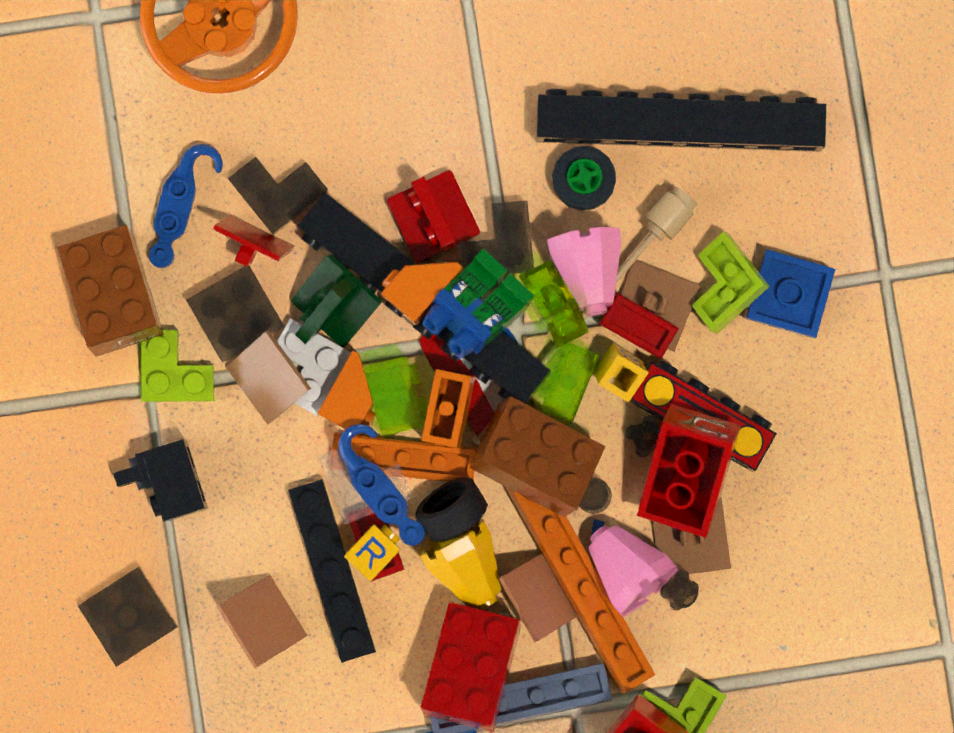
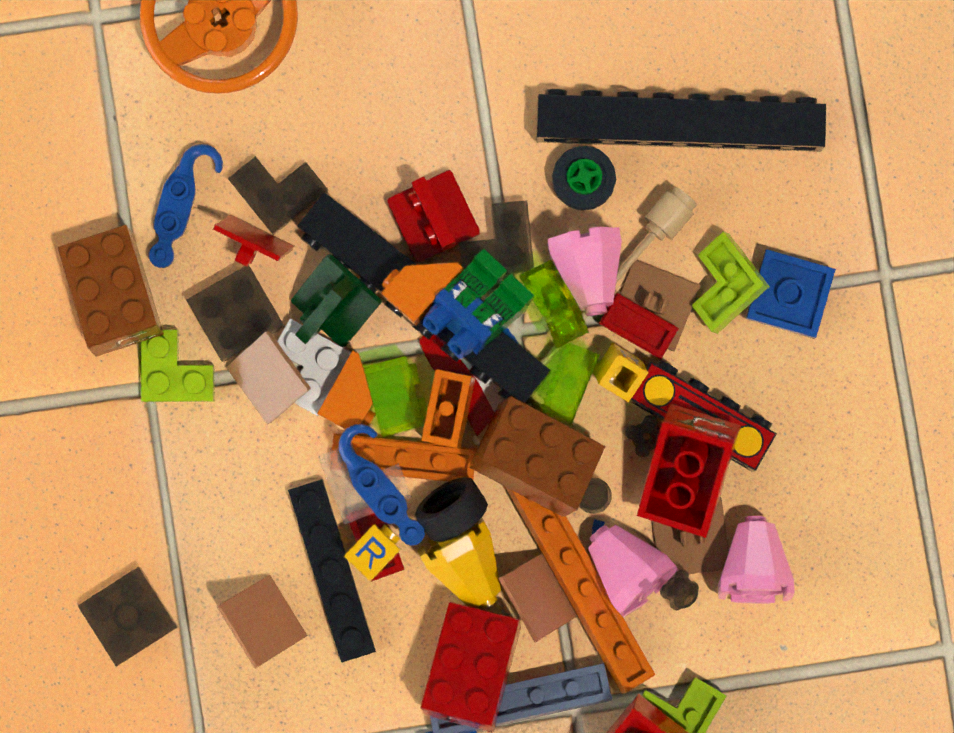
black hinge [113,439,208,522] -> none
none -> bright pink cone [718,516,794,604]

